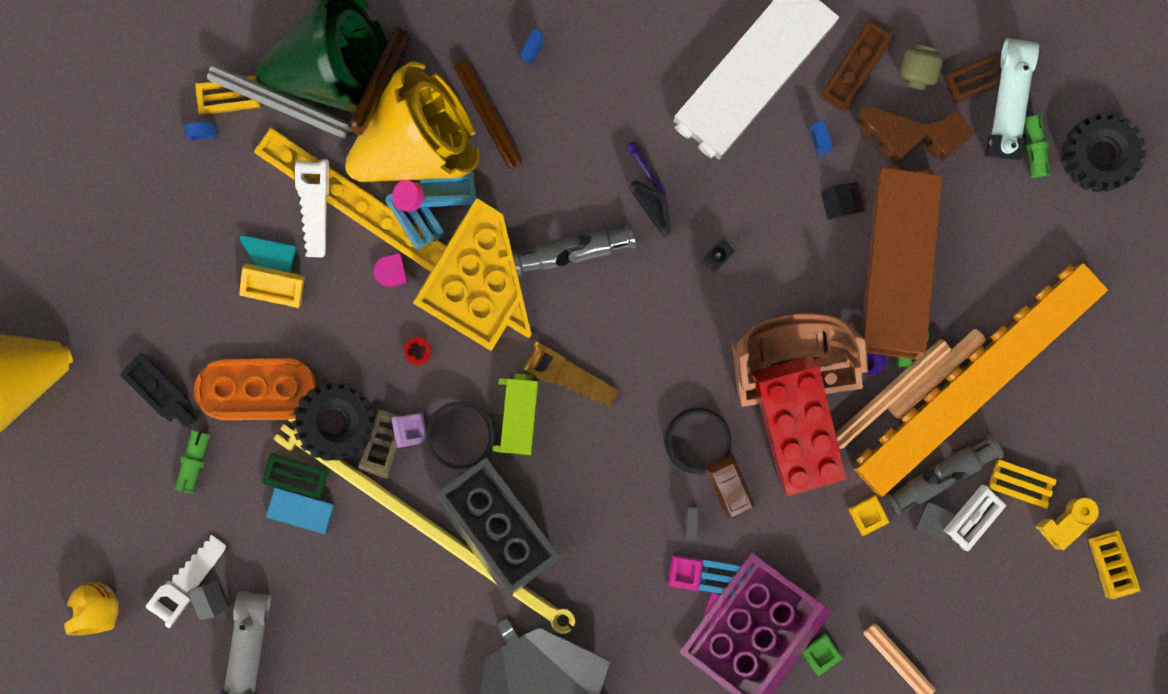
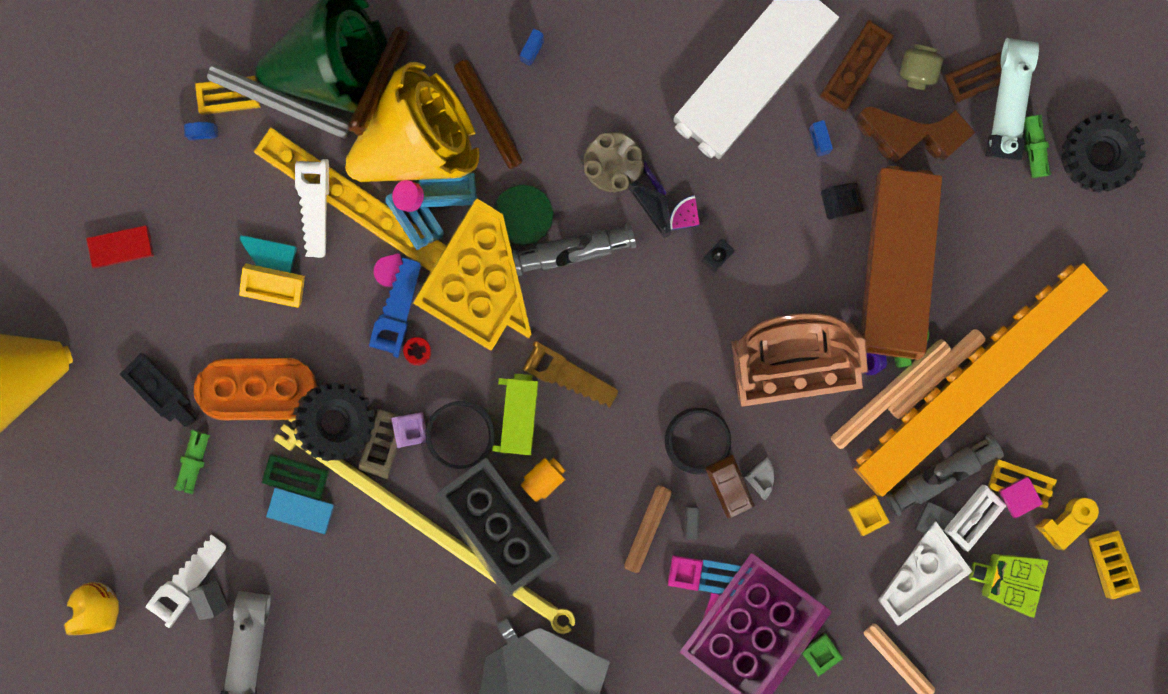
red brick [752,355,846,496] -> none
none -> red tile [86,225,154,269]
none -> blue piece [369,257,421,358]
none -> dark green tile [494,185,553,246]
none -> light orange brick [520,457,566,502]
none -> dark tan dish [584,132,644,193]
none -> medium nougat axle [624,485,672,573]
none -> dark pink tile [670,195,700,230]
none -> light grey tile [744,457,774,500]
none -> white wing [878,521,972,626]
none -> lime torso [969,554,1049,618]
none -> dark pink tile [999,476,1043,518]

